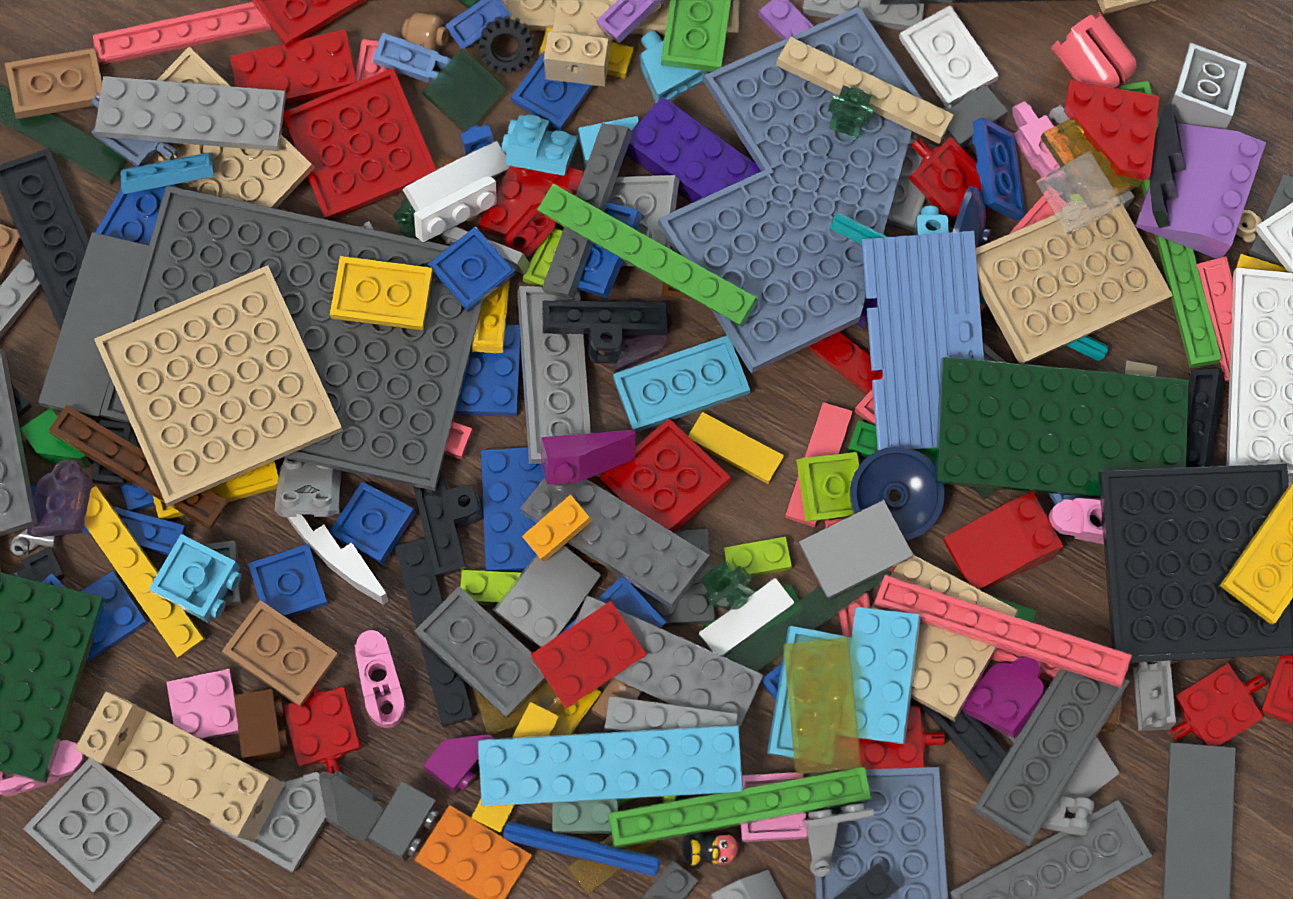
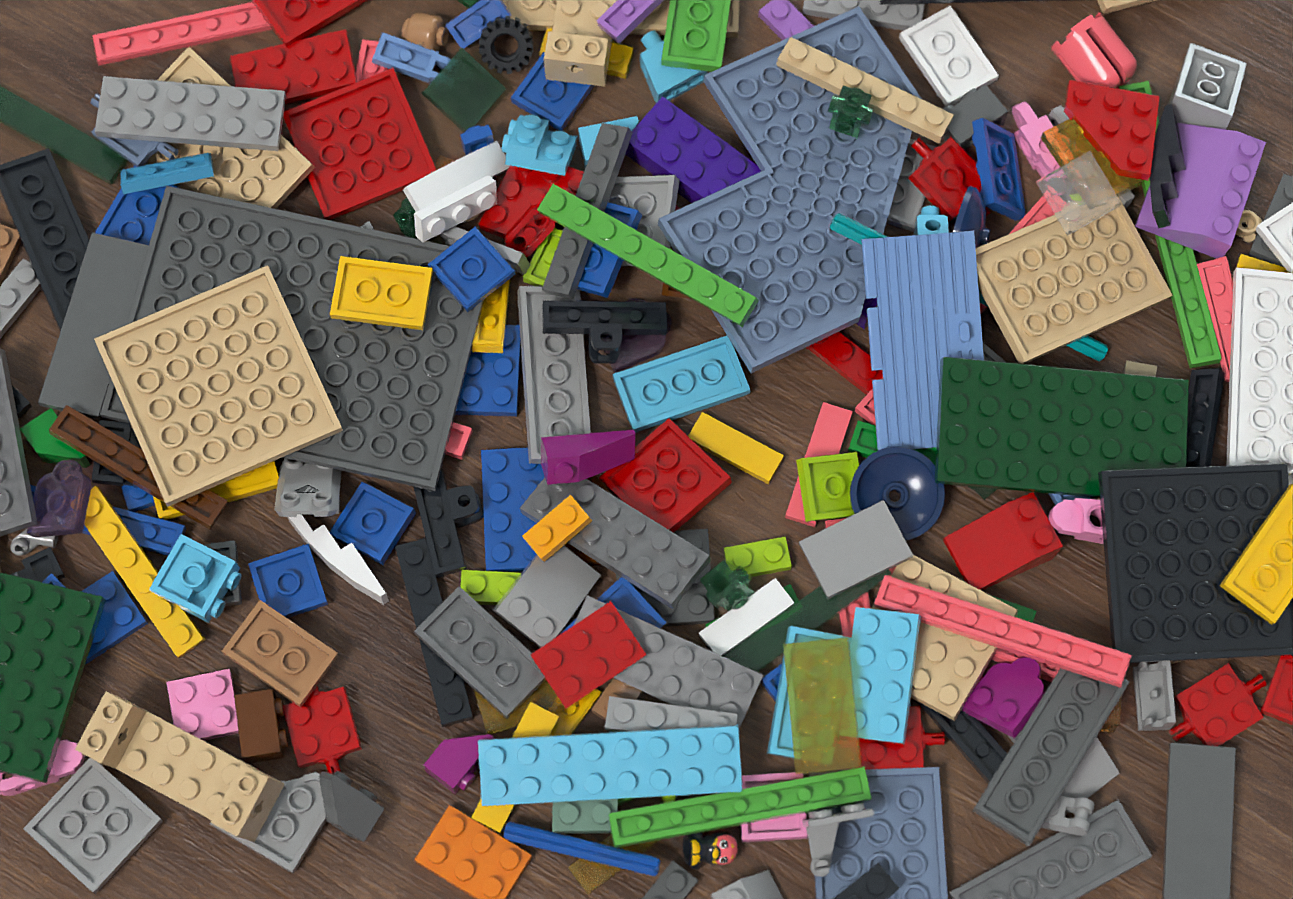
medium nougat plate [5,48,102,119] -> none
bright pink piece [355,630,406,728] -> none
dark grey brick [368,782,439,862] -> none

